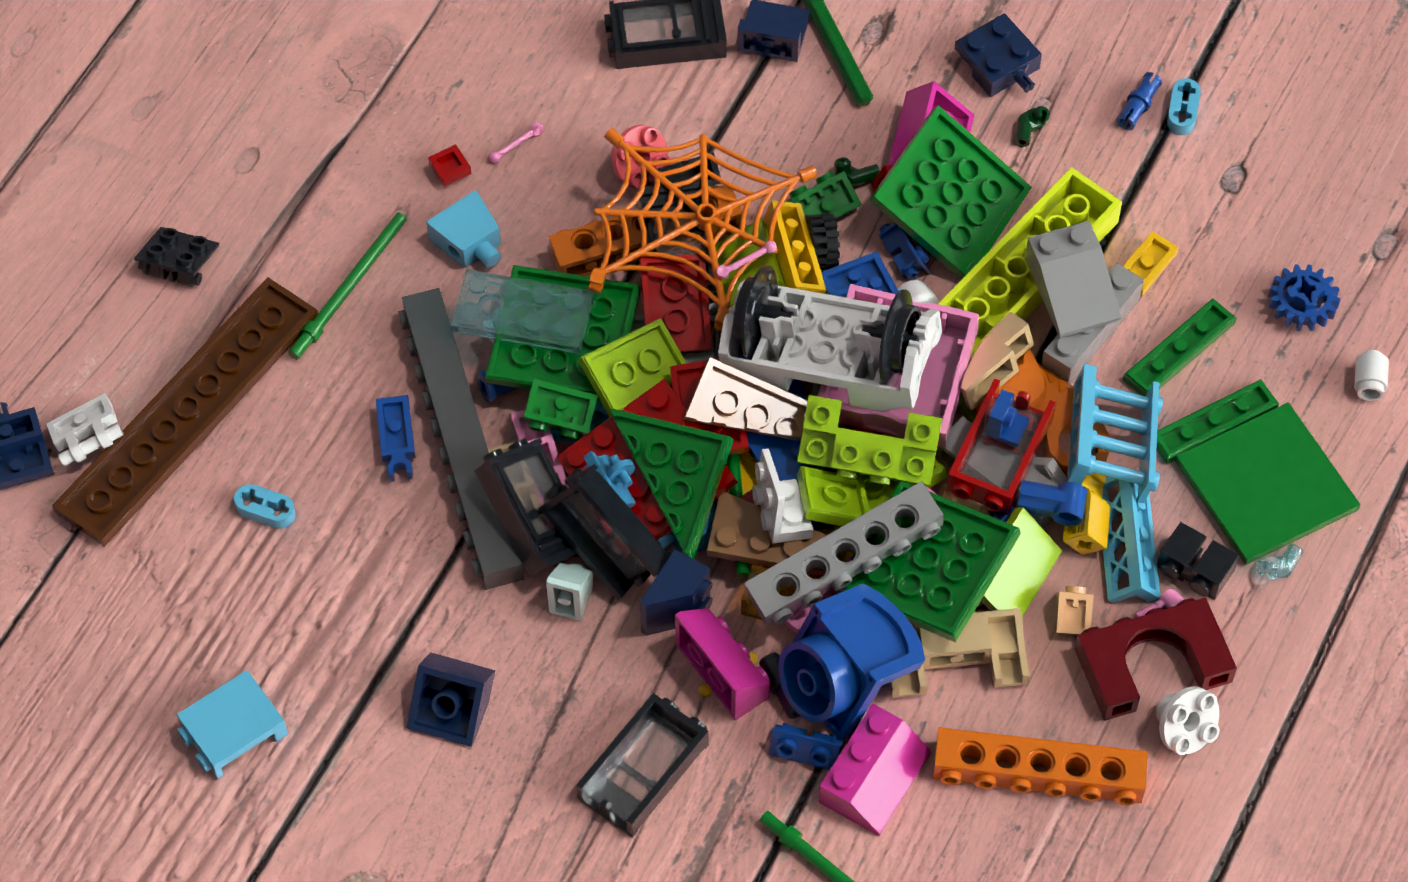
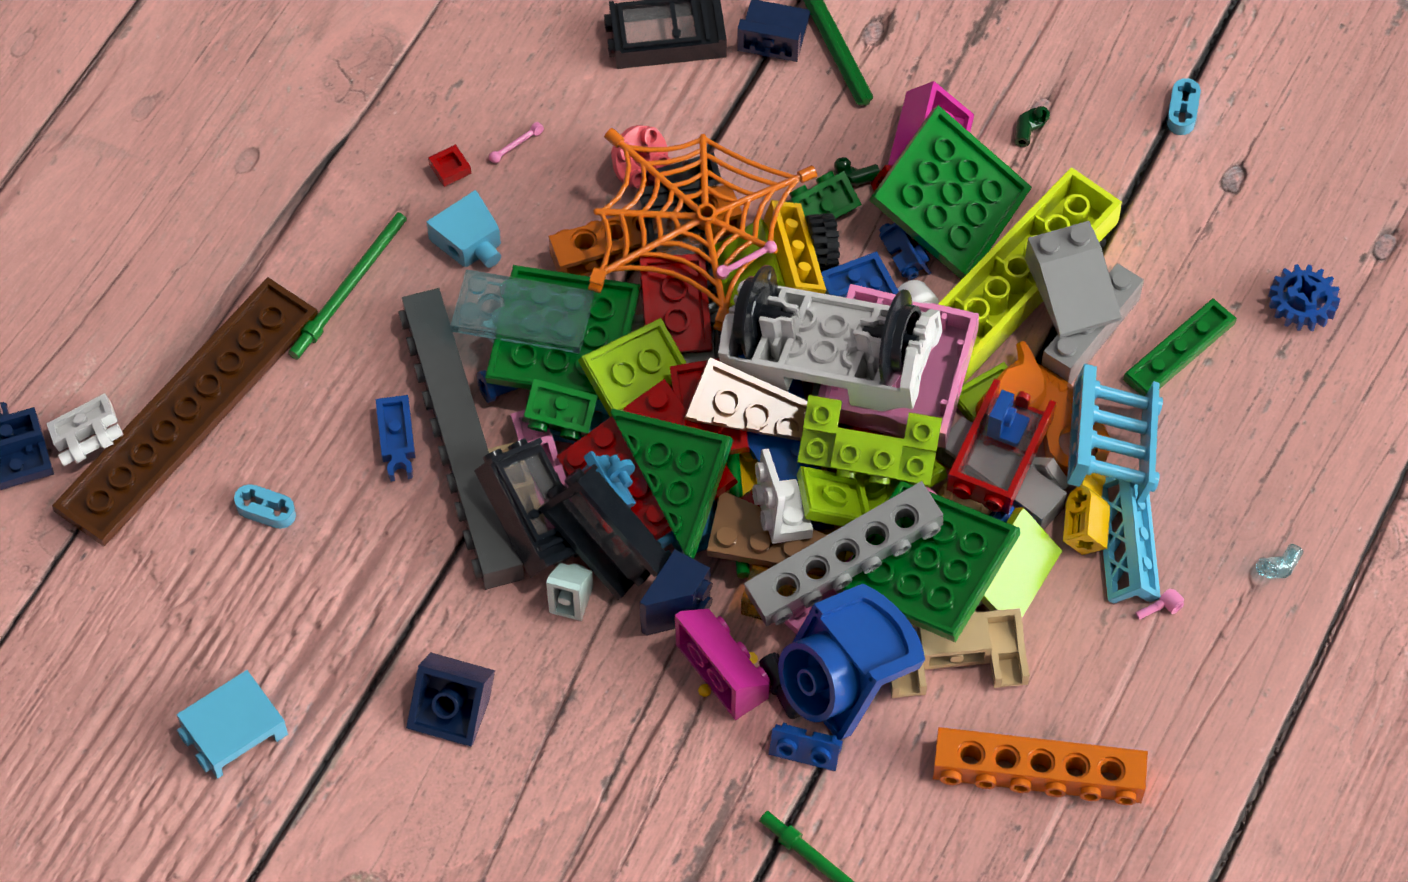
black hinge [134,227,219,287] -> none
door [576,693,709,838] -> none
dark pink slope [819,704,931,836] -> none
dark blue plate [954,13,1042,97] -> none
tan slope [961,312,1034,411] -> none
blue piece [1017,480,1087,526] -> none
light nougat bracket [1055,586,1094,635] -> none
dark red arch [1075,597,1237,721] -> none
blue pin [1116,72,1162,130] -> none
yellow plate [1123,231,1179,297] -> none
green tile [1156,379,1279,464] -> none
white plate [1156,686,1220,755] -> none
black piece [1157,521,1239,600] -> none
green tile [1175,402,1361,565] -> none
white brick [1354,350,1389,401] -> none

